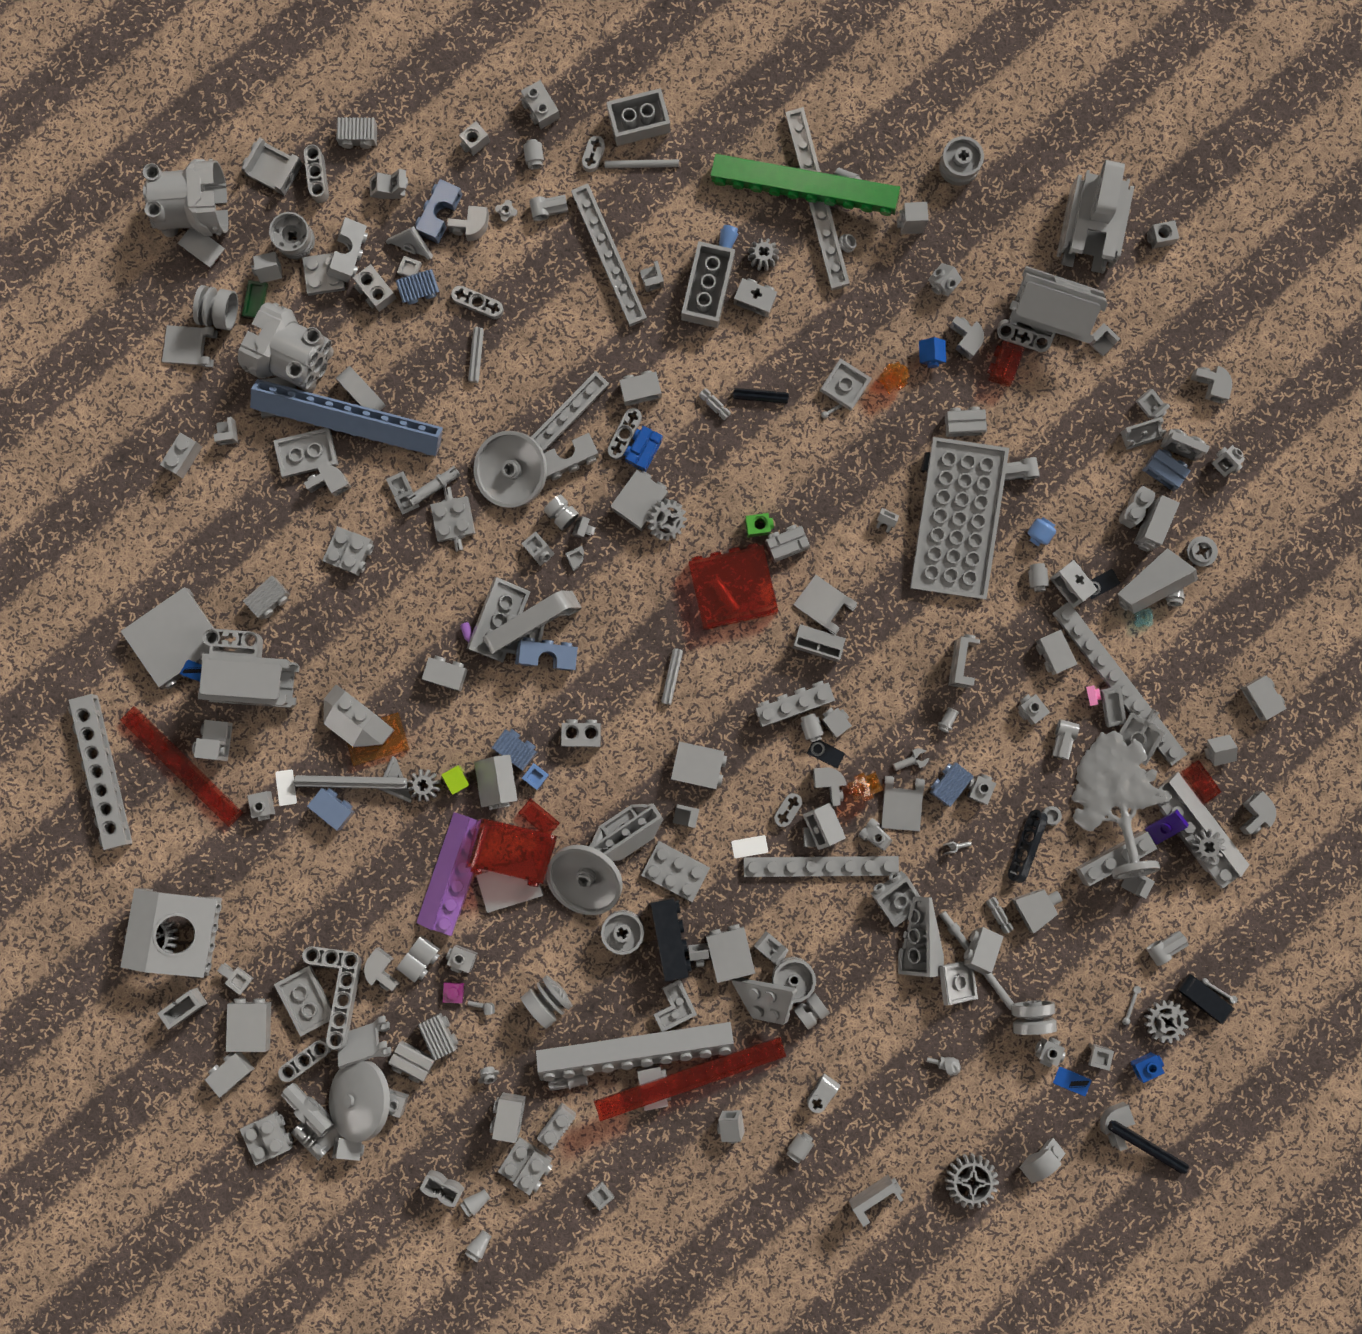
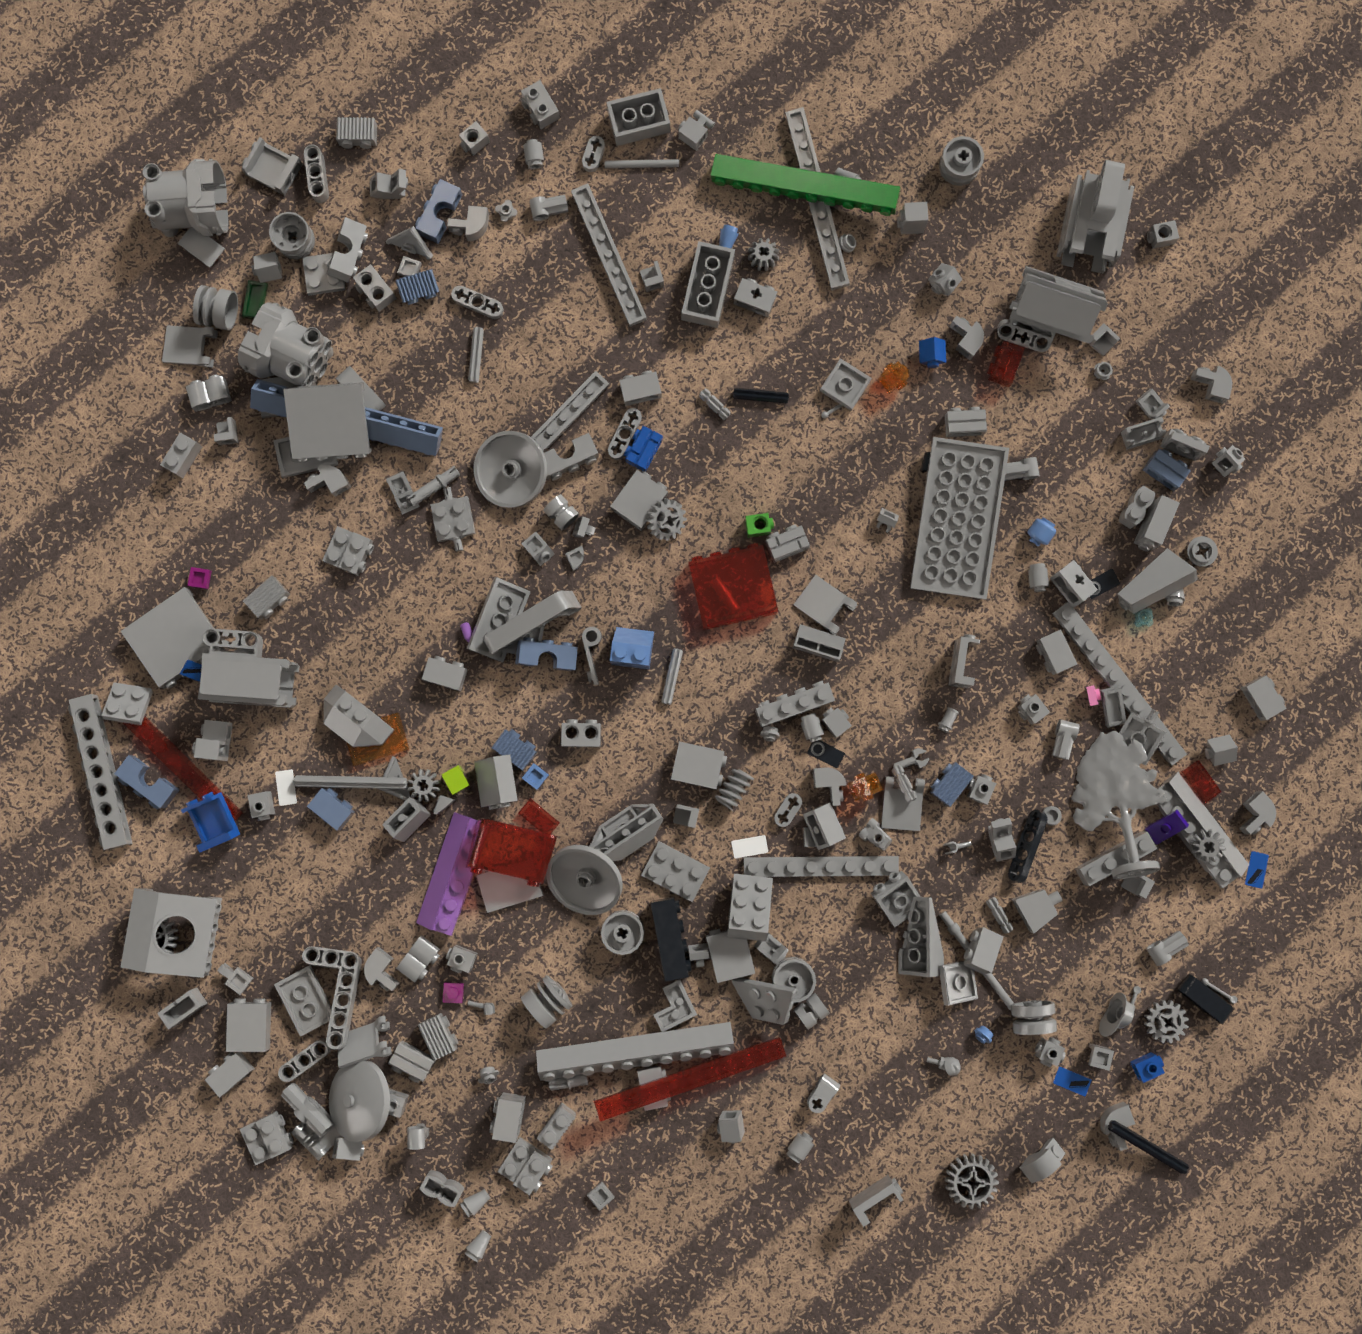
none -> light grey plate [101,682,153,725]
none -> sand blue arch [114,755,180,809]
none -> blue panel [181,792,240,853]
none -> light grey brick [186,375,232,411]
none -> magenta plate [187,567,212,590]
none -> light grey panel [283,382,372,462]
none -> light grey brick [382,797,431,842]
none -> light grey piece [407,1123,429,1150]
none -> light grey slope [434,795,456,815]
none -> light grey door [582,627,602,685]
none -> medium blue slope [610,627,654,670]
none -> light grey brick [678,110,715,151]
none -> light grey piece [715,769,754,811]
none -> light grey brick [727,873,773,942]
none -> light grey plate [760,726,780,742]
none -> light grey axle [892,765,917,802]
none -> medium blue plate [974,1025,993,1044]
none -> light grey brick [988,818,1016,862]
none -> light grey plate [1094,362,1113,380]
none -> light grey piece [1099,992,1135,1037]
none -> blue sticker [1245,851,1269,889]

